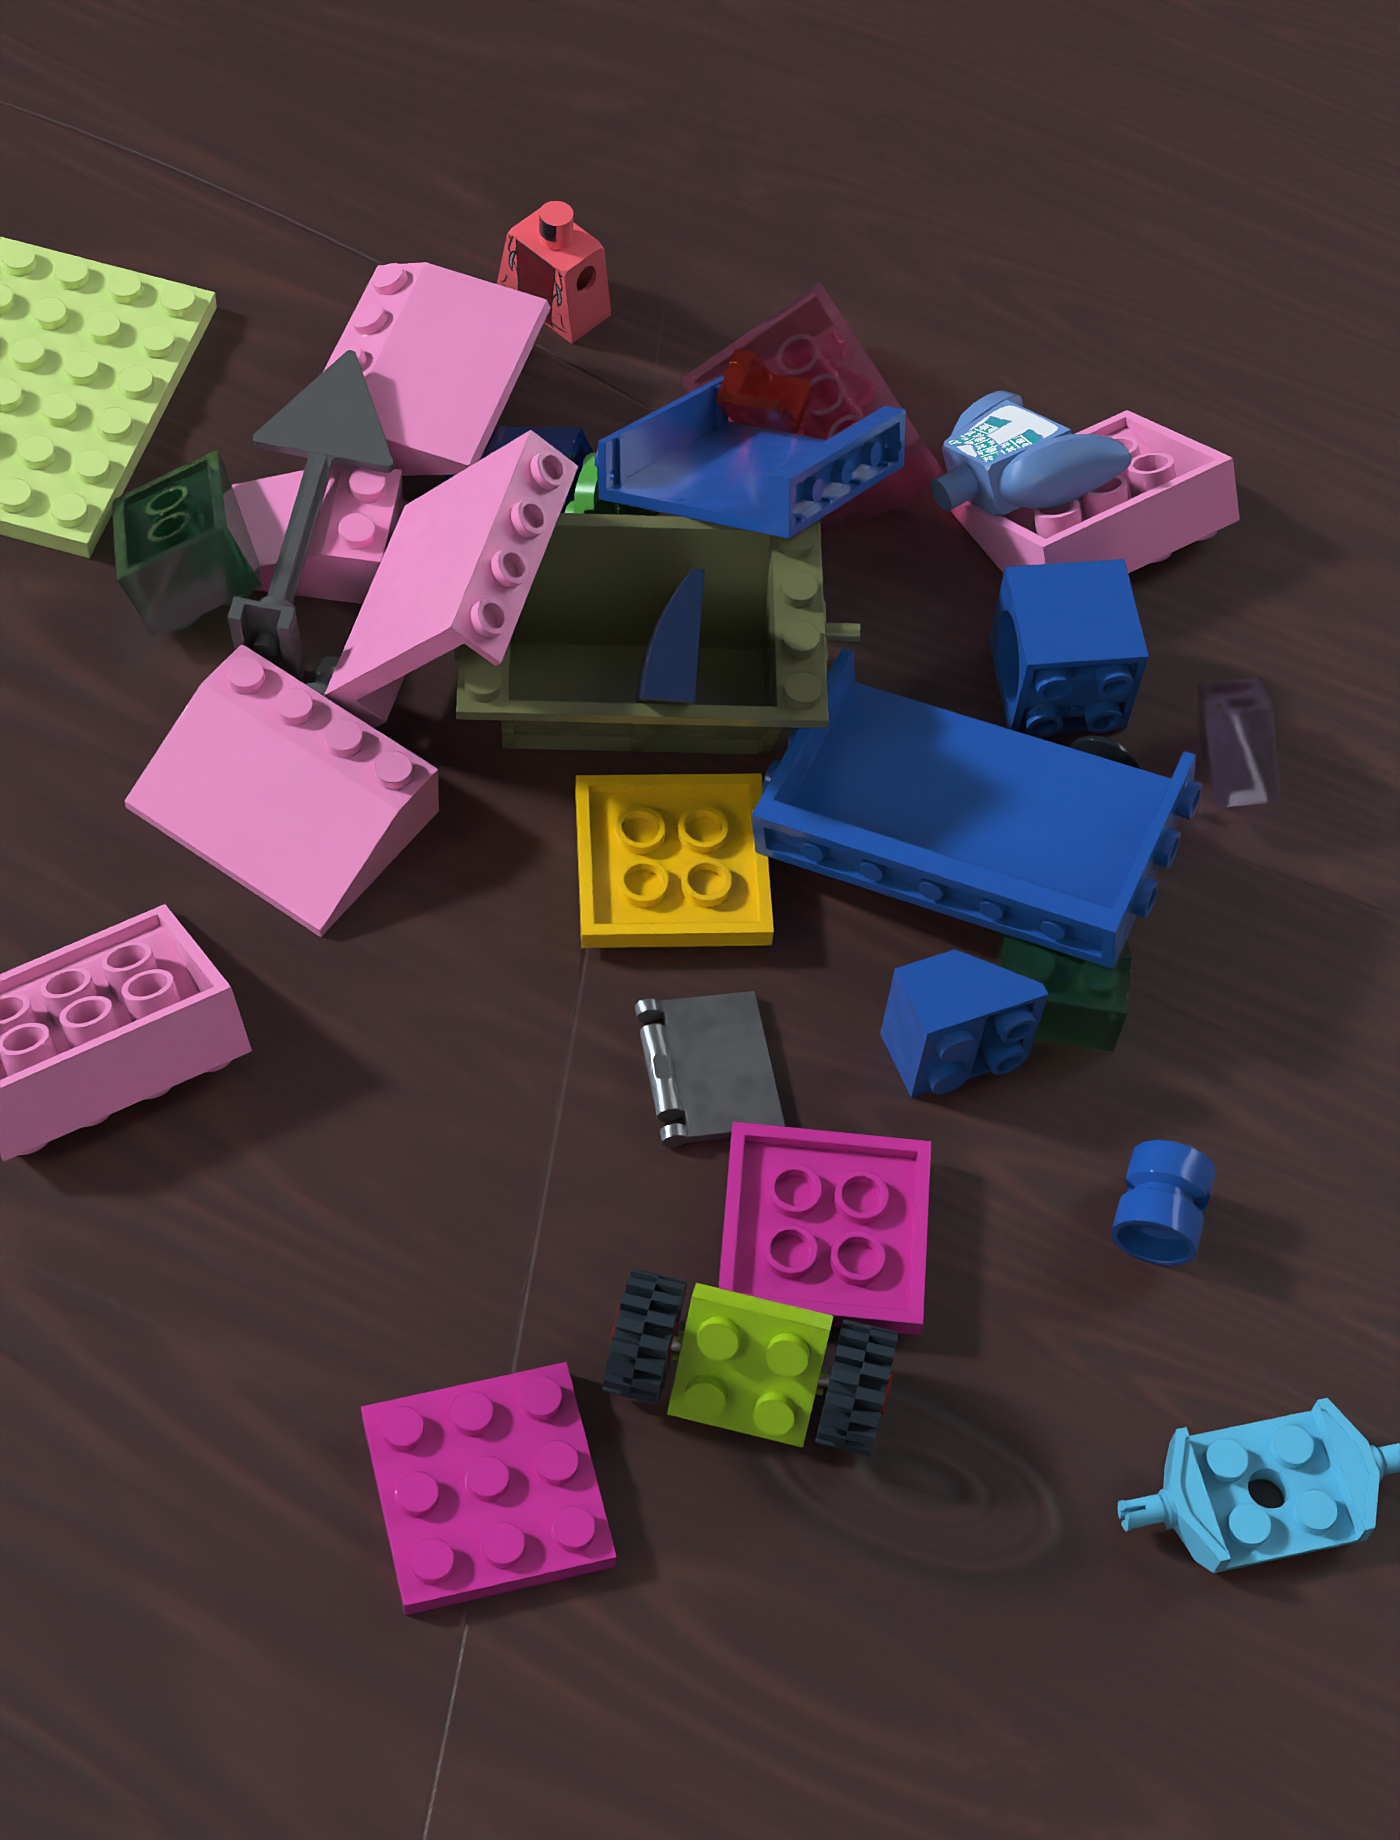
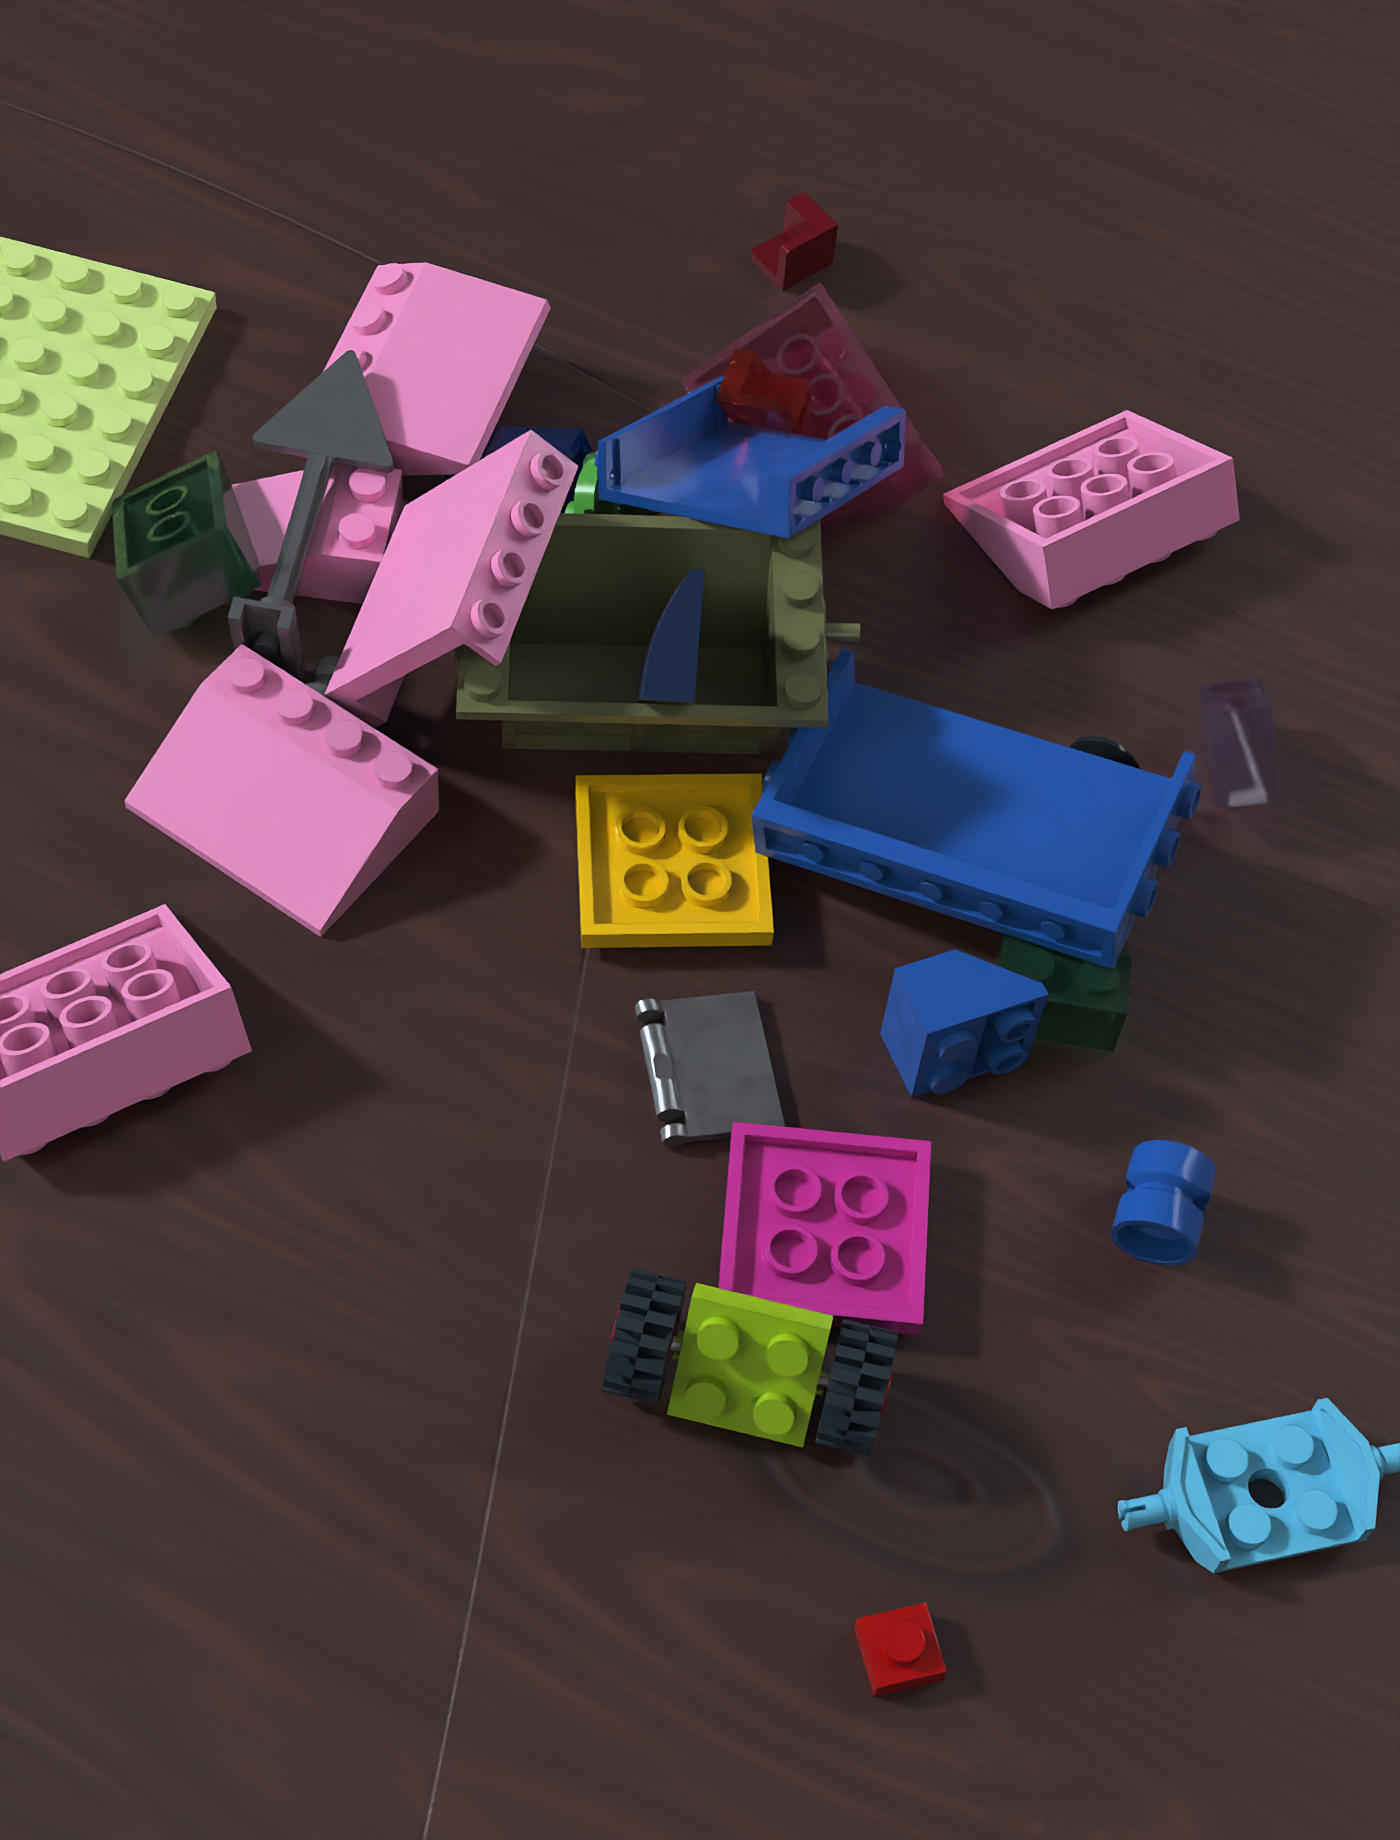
dark pink plate [361,1362,617,1615] -> none
coral torso [497,201,611,344] -> none
medium blue torso [931,390,1132,516] -> none
blue brick [988,559,1149,737] -> none
none -> dark red panel [751,192,838,291]
none -> red plate [854,1602,947,1697]

